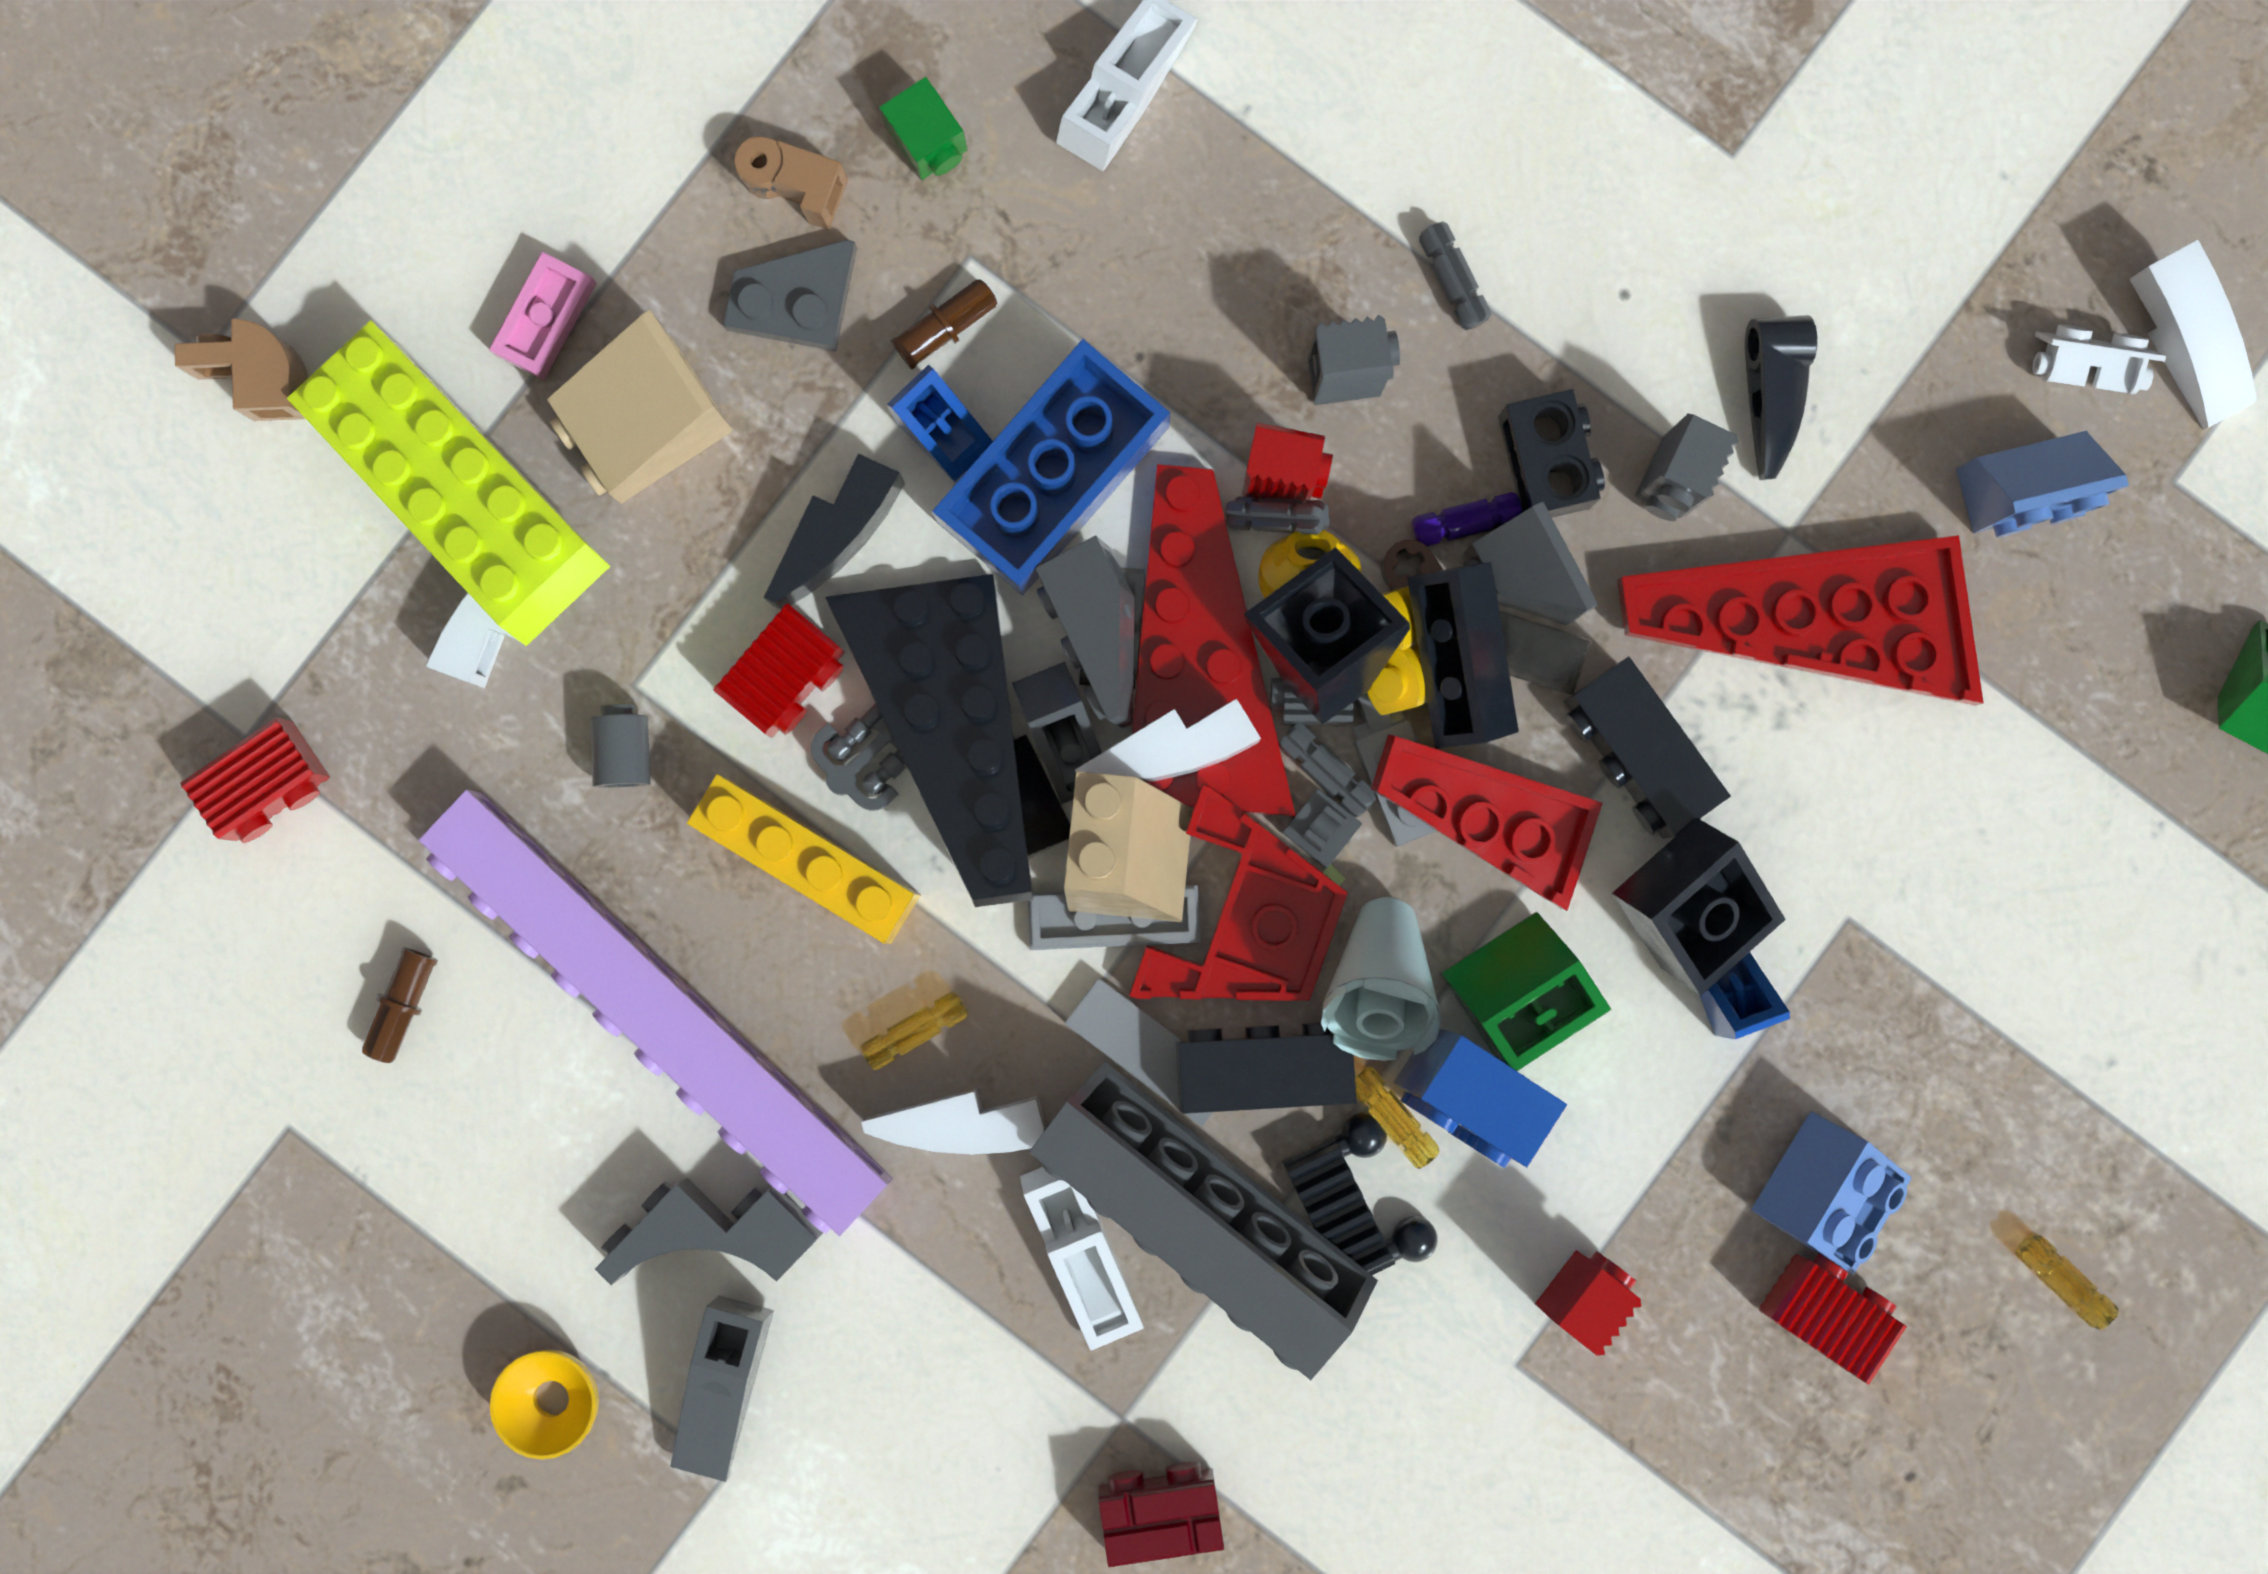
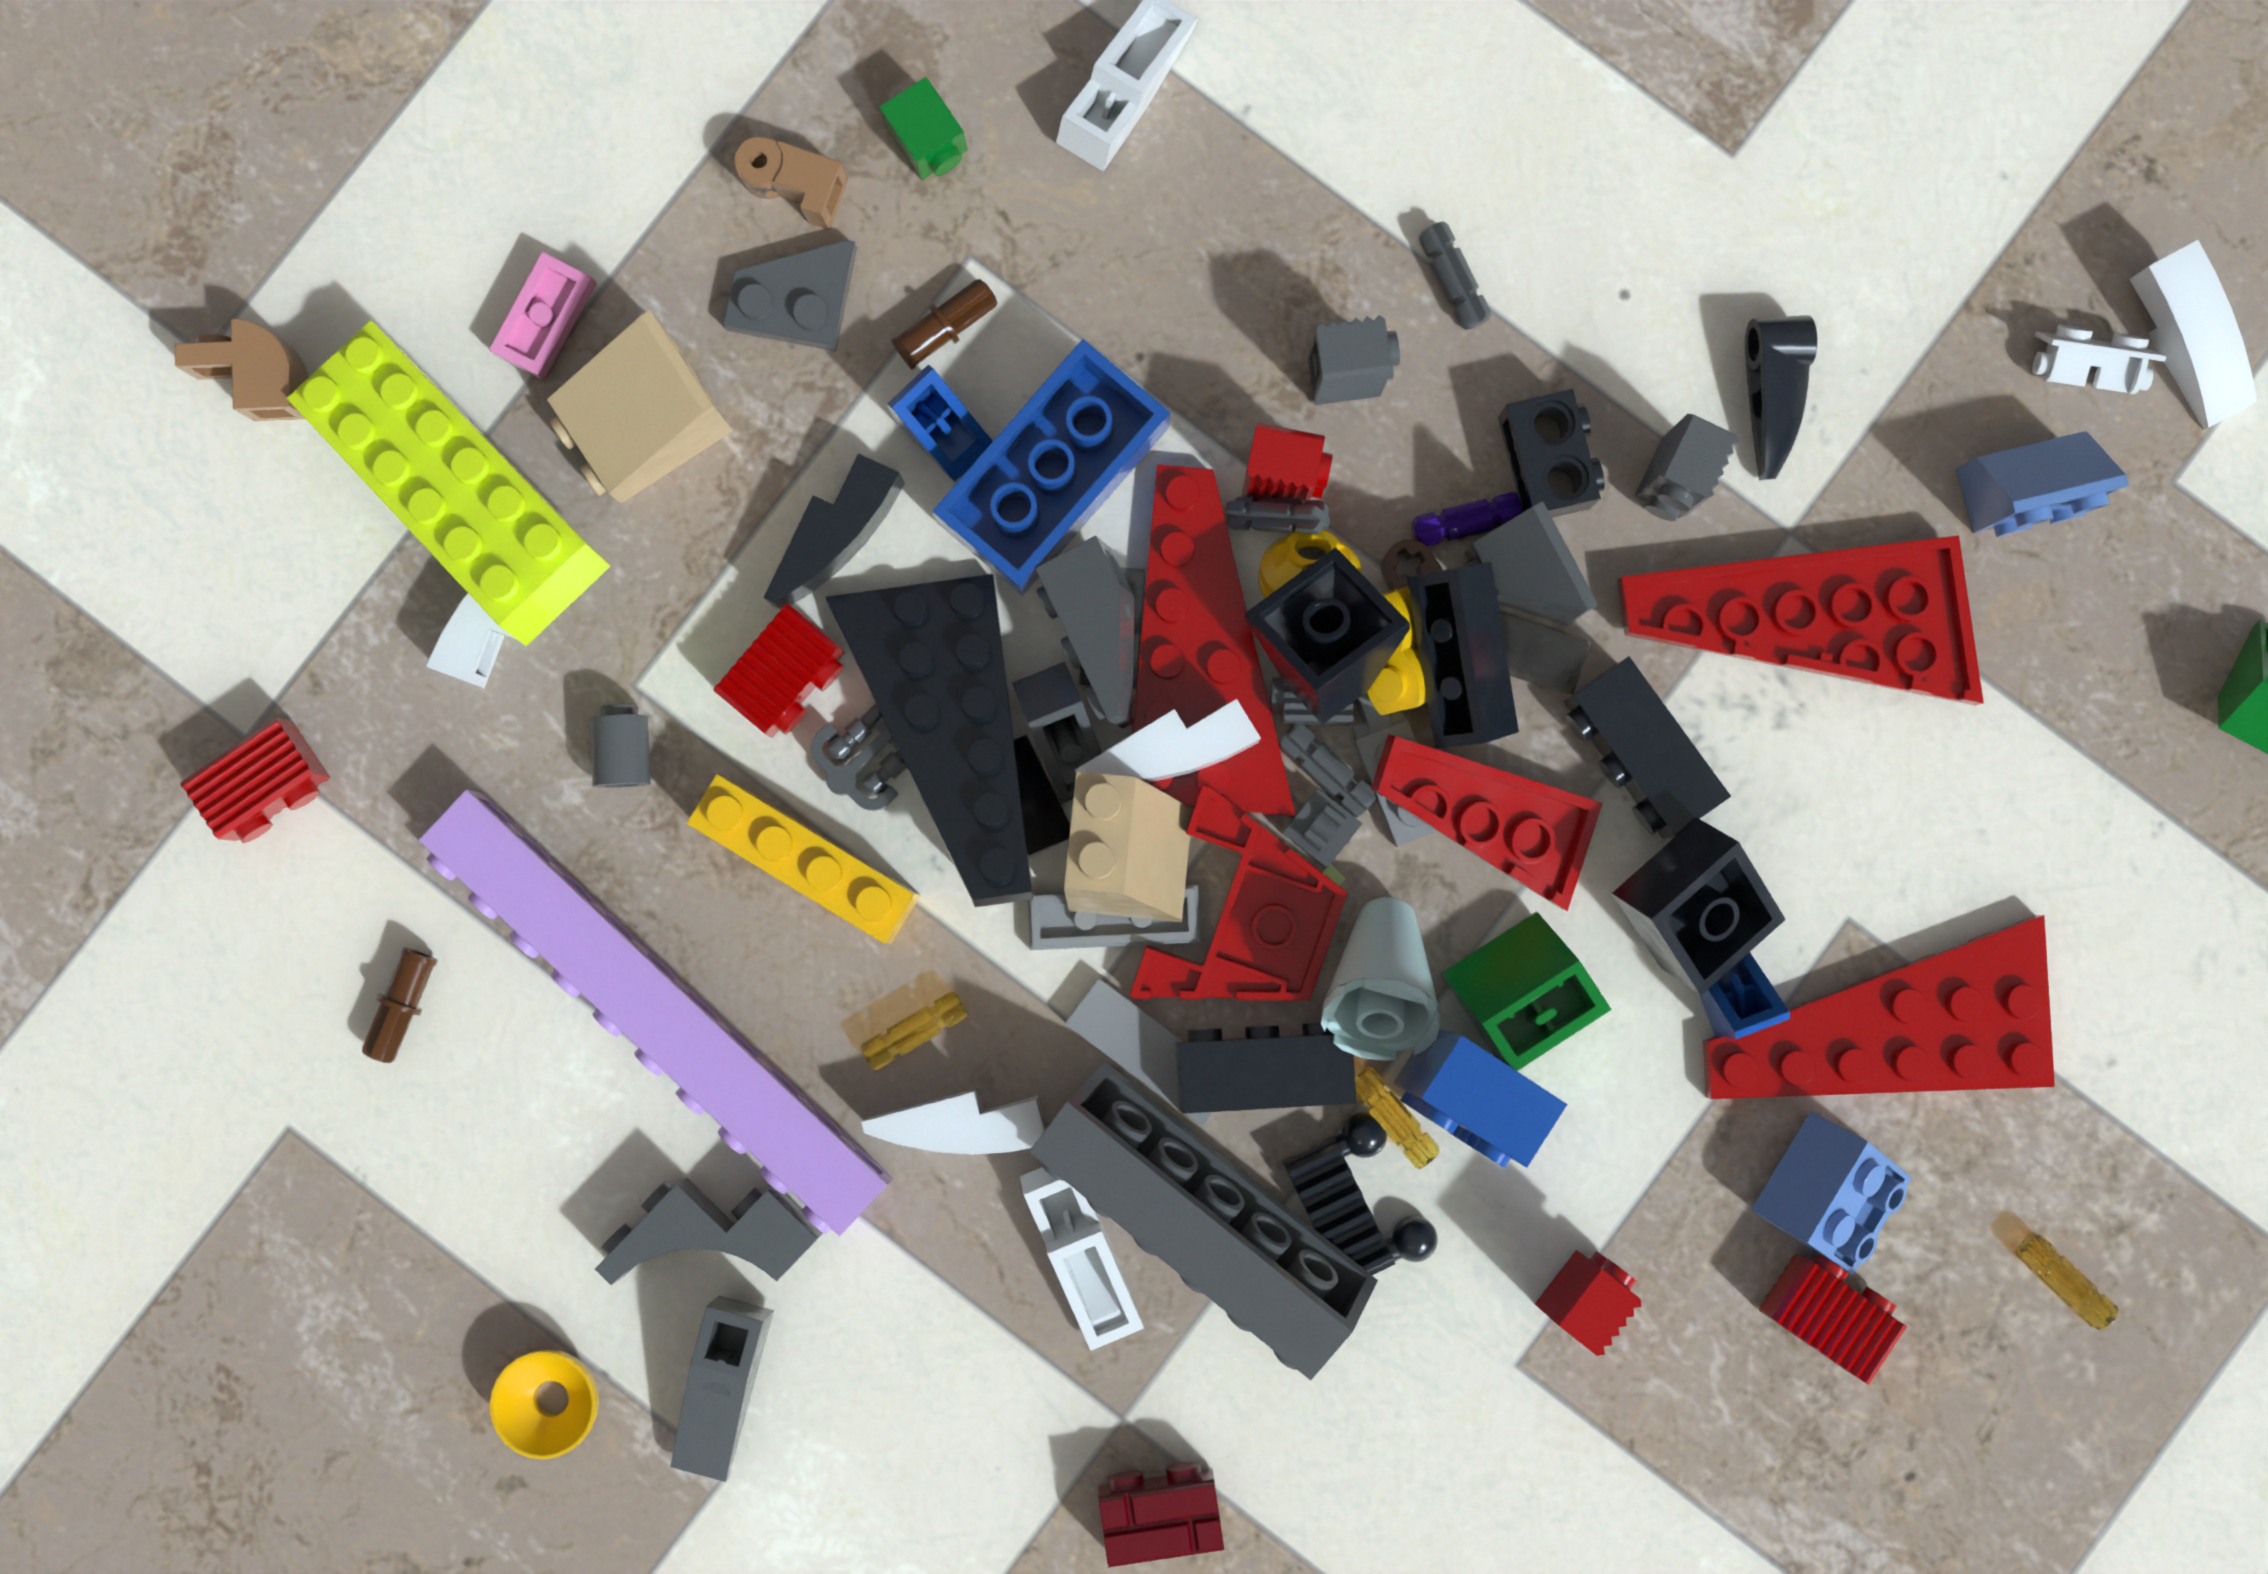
none -> red wing [1703,915,2055,1099]

